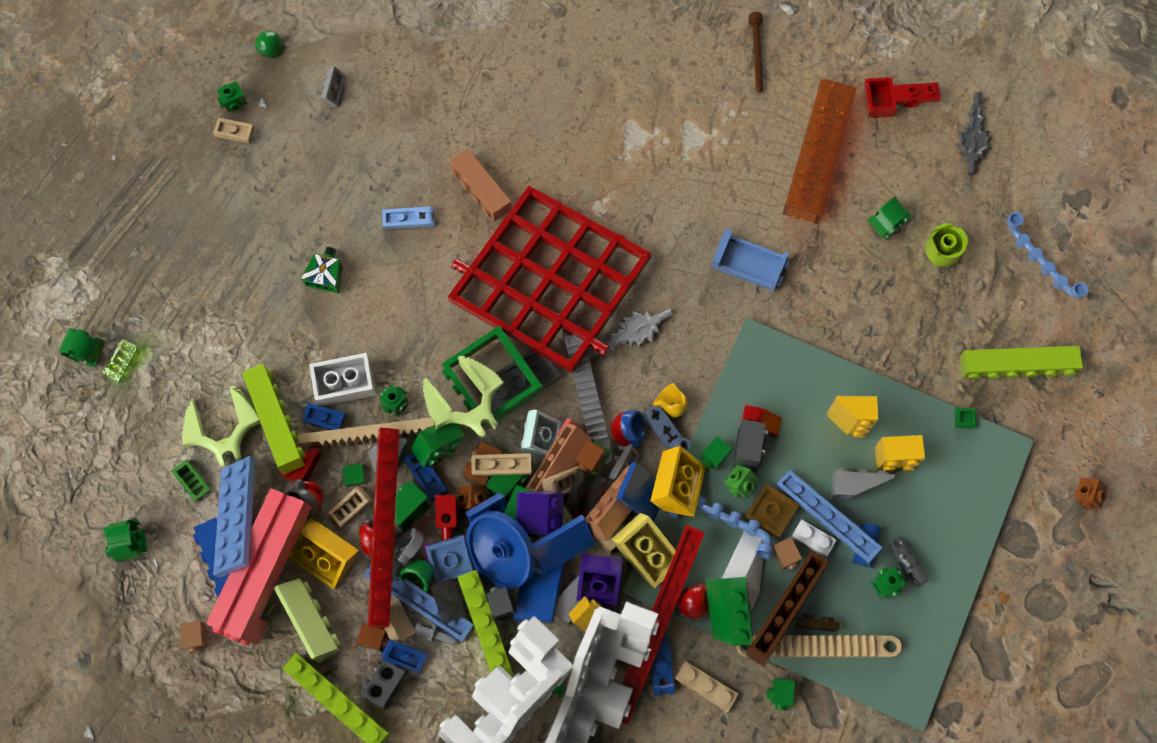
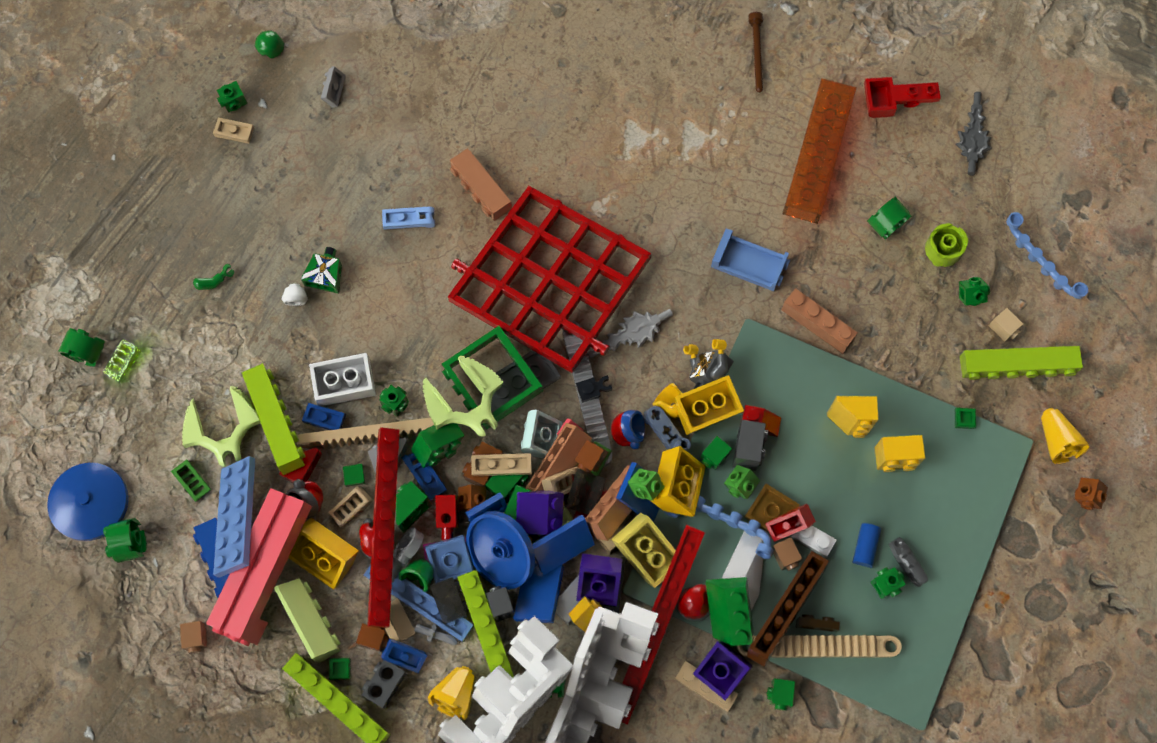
light grey plate [609,445,640,482] -> none
blue plate [651,636,675,696] -> none
medium blue plate [777,470,882,564] -> none
light grey slope [831,468,895,499] -> none
none -> blue dish [47,463,129,541]
none -> green arm [193,264,234,290]
none -> white cone [282,284,308,306]
none -> green tile [329,658,351,680]
none -> yellow cone [427,666,475,720]
none -> black plate [576,375,613,403]
none -> bright green brick [628,469,664,501]
none -> yellow slope [675,375,744,435]
none -> torso [683,339,734,389]
none -> dark purple slope [693,640,753,701]
none -> red slope [765,504,816,541]
none -> nougat brick [781,288,858,354]
none -> green brick [959,277,990,306]
none -> tan brick [989,308,1023,342]
none -> yellow cone [1041,408,1089,464]

